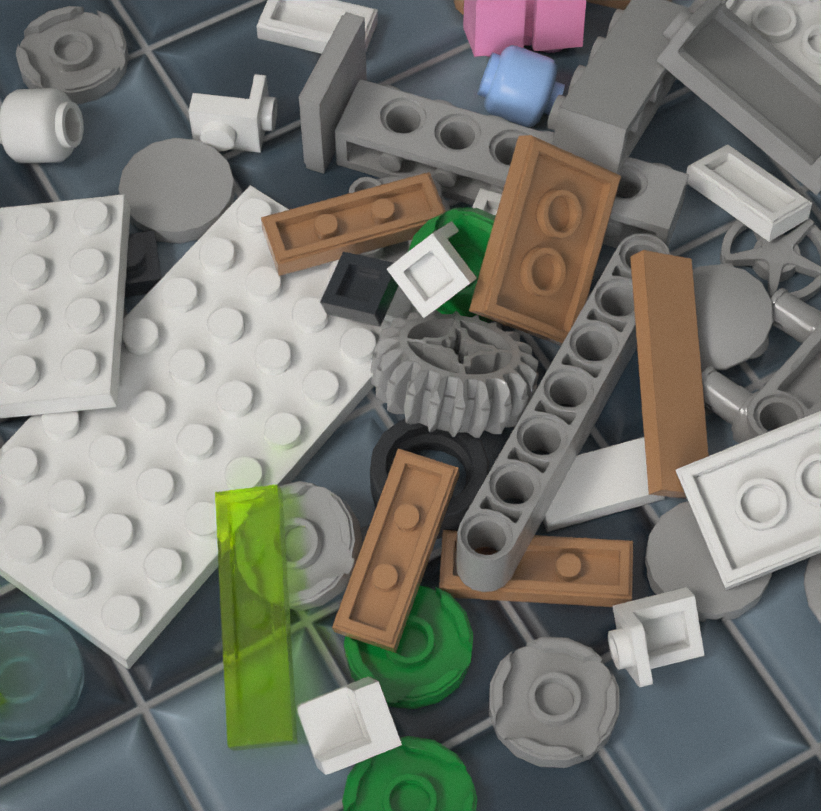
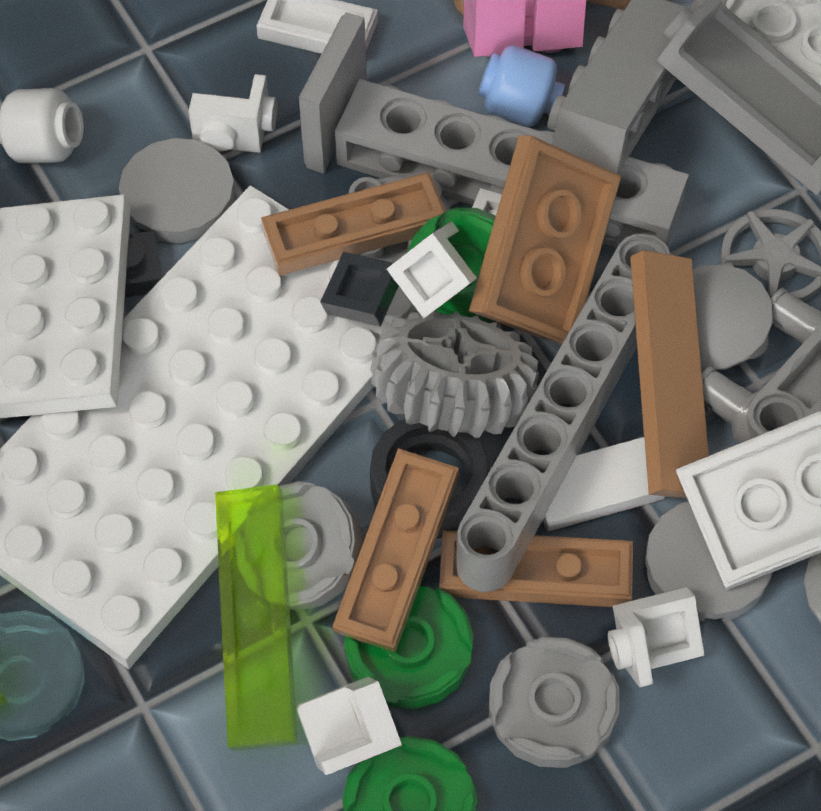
light grey tile [16,6,129,105] -> none
white tile [686,144,812,242] -> none

